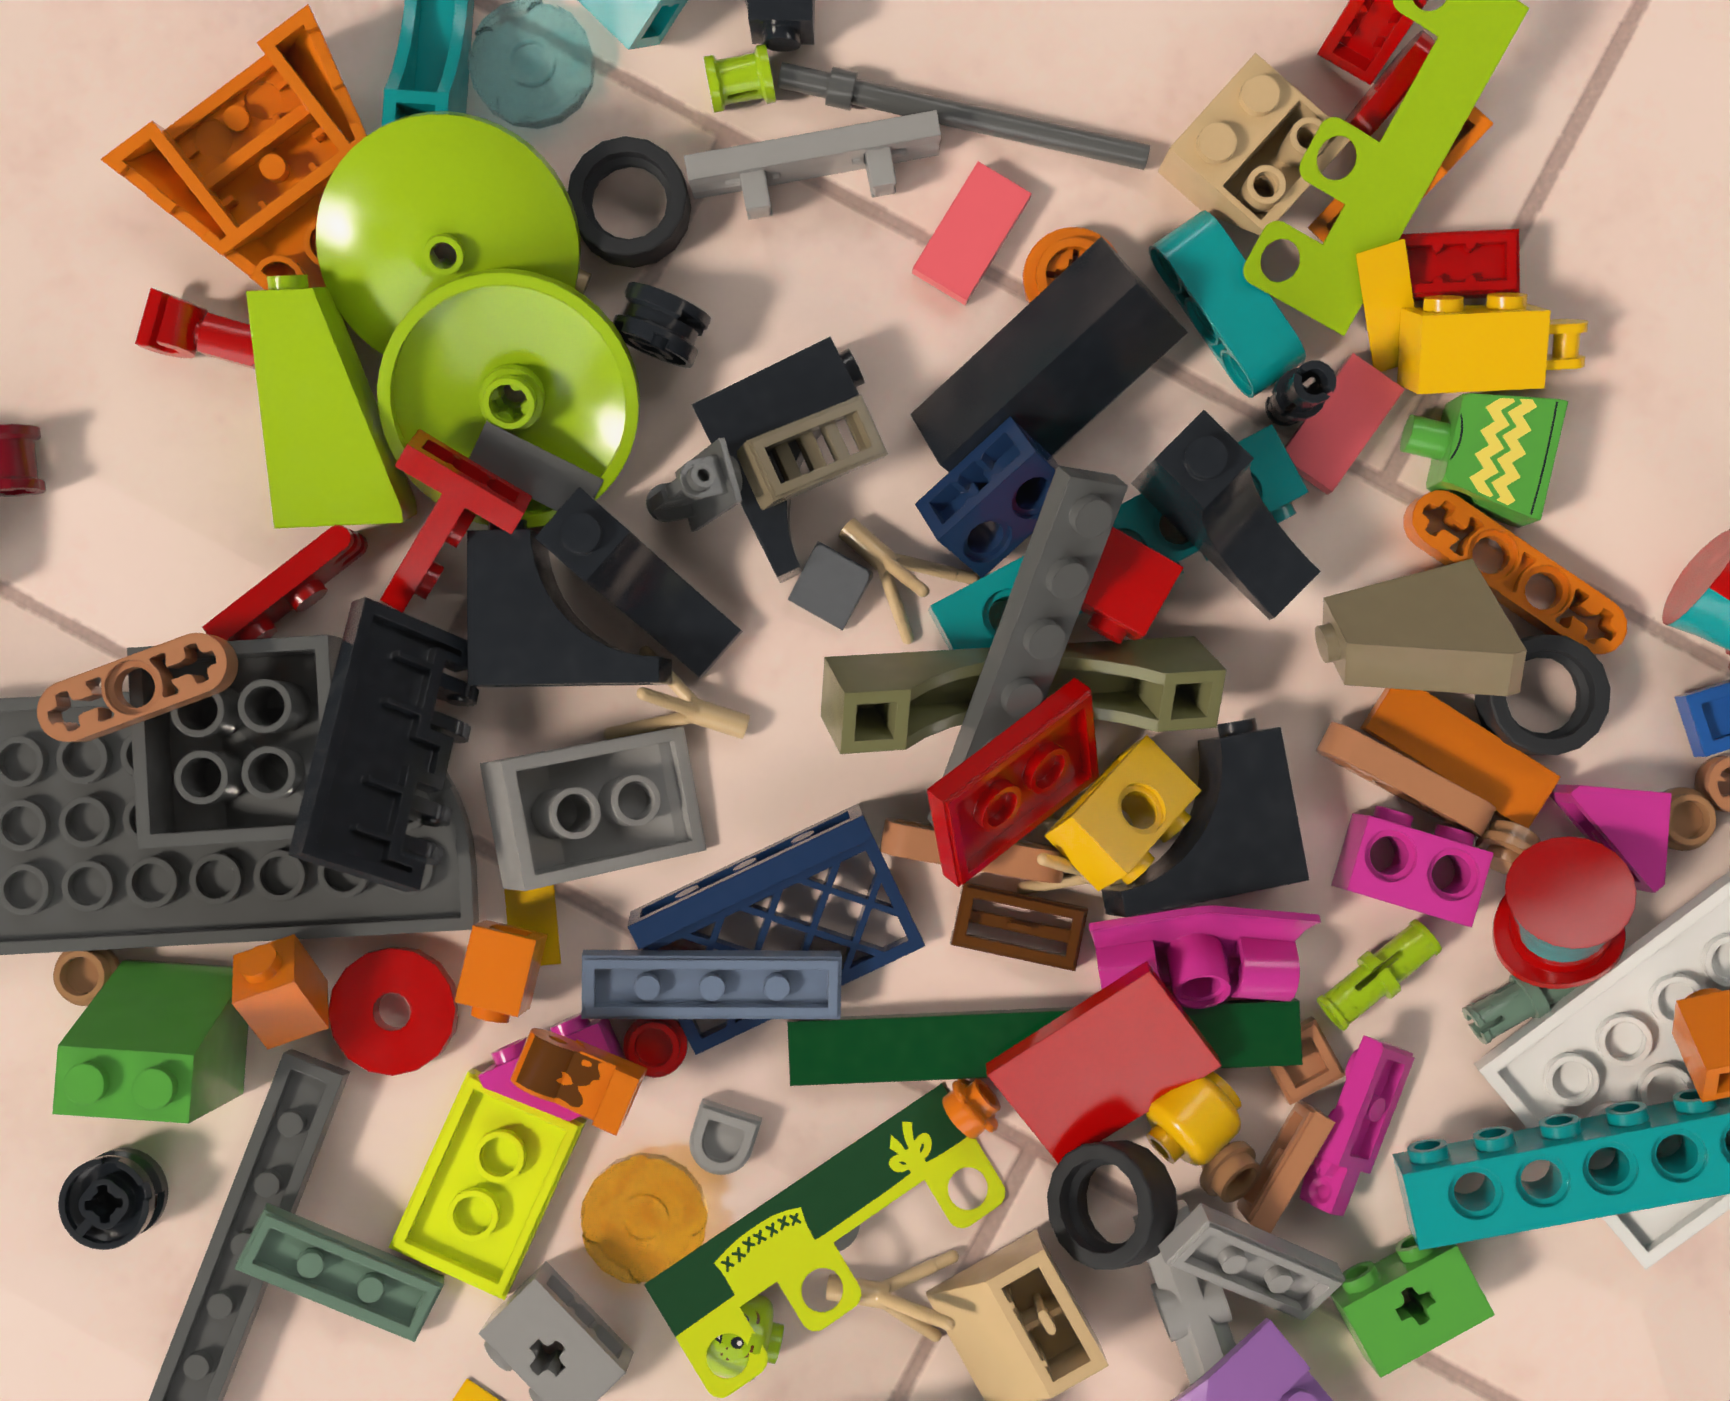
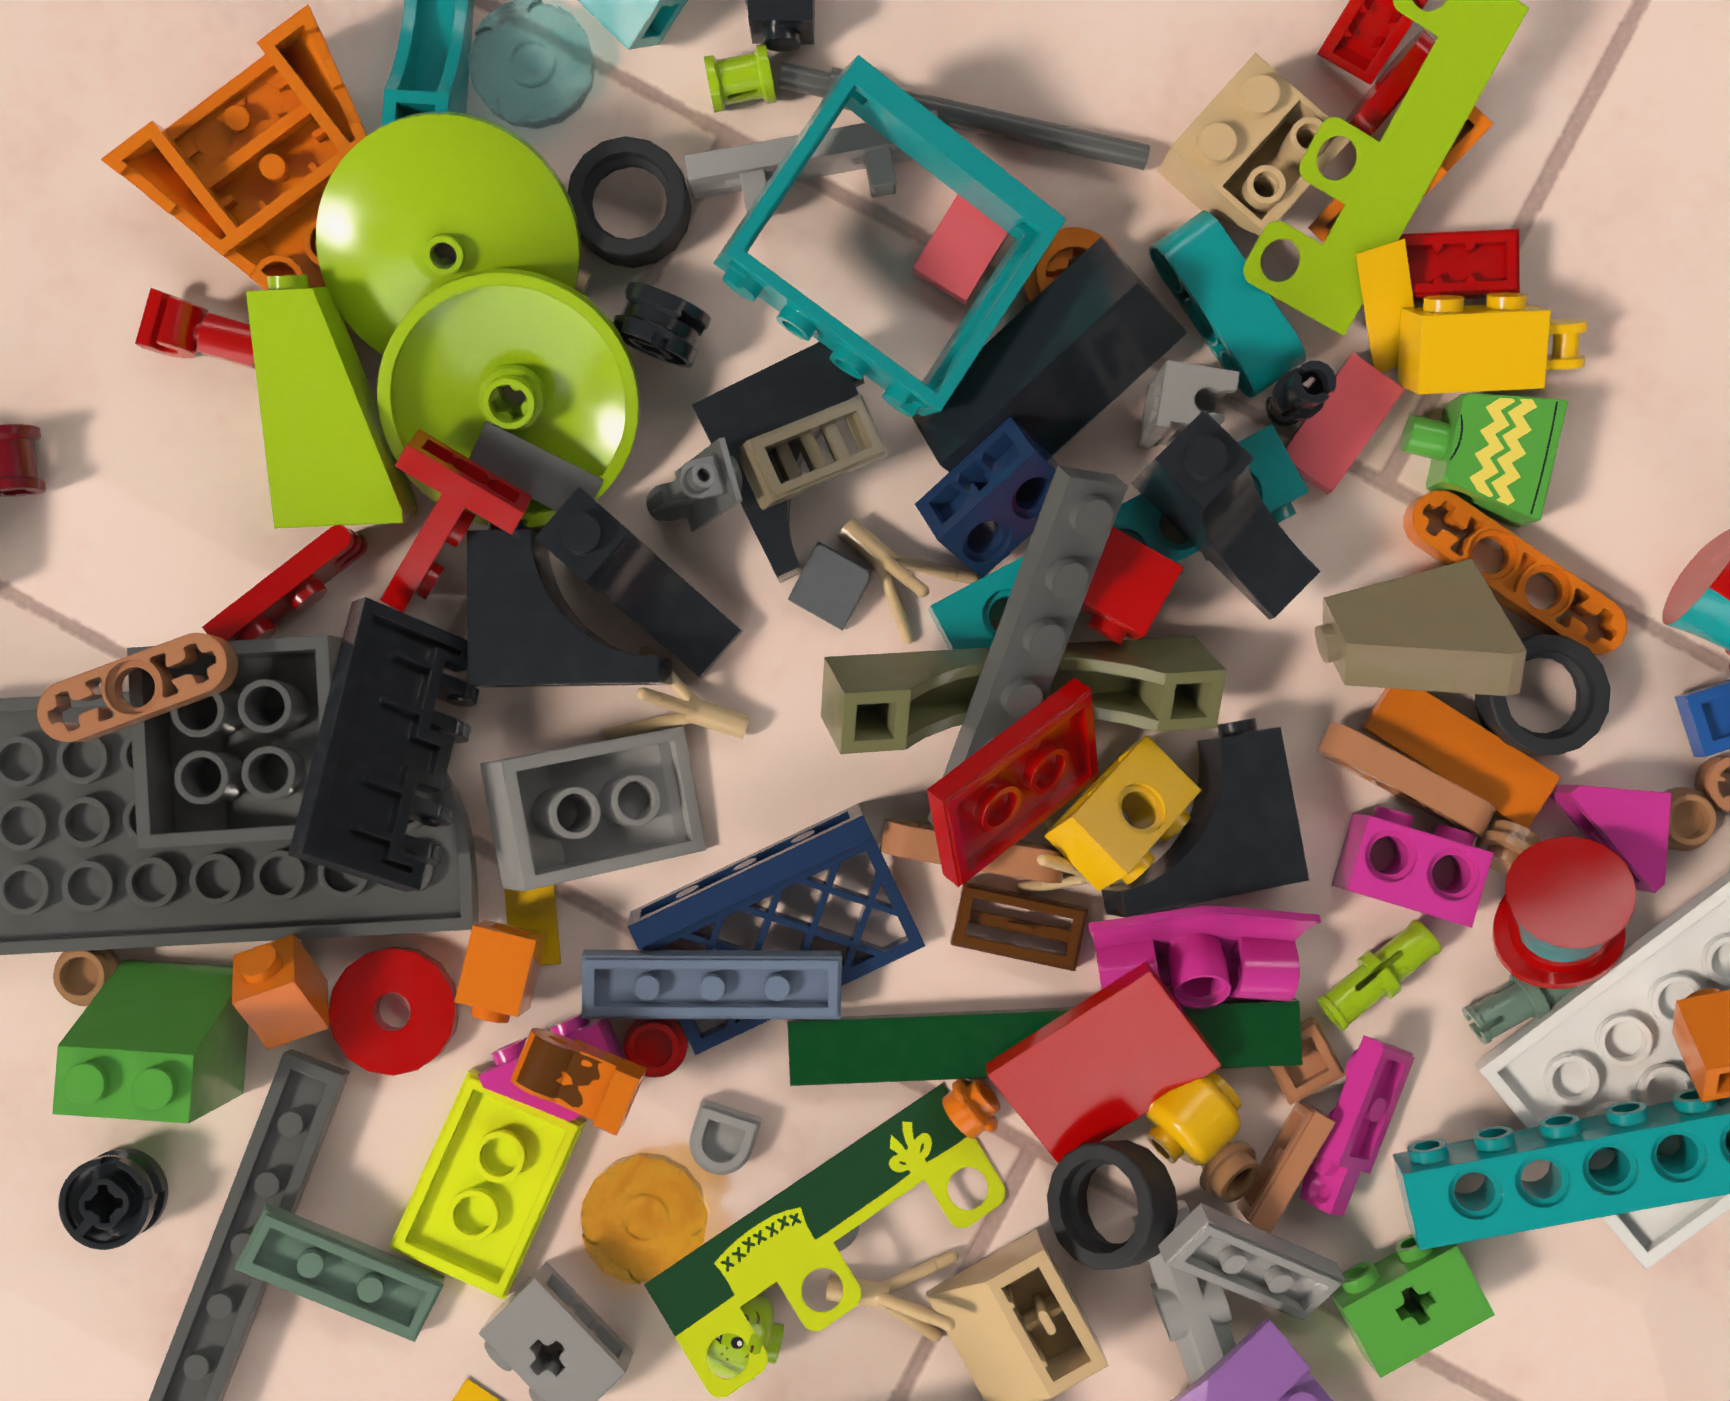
none -> teal window [713,55,1066,417]
none -> light grey hinge [1137,360,1240,449]

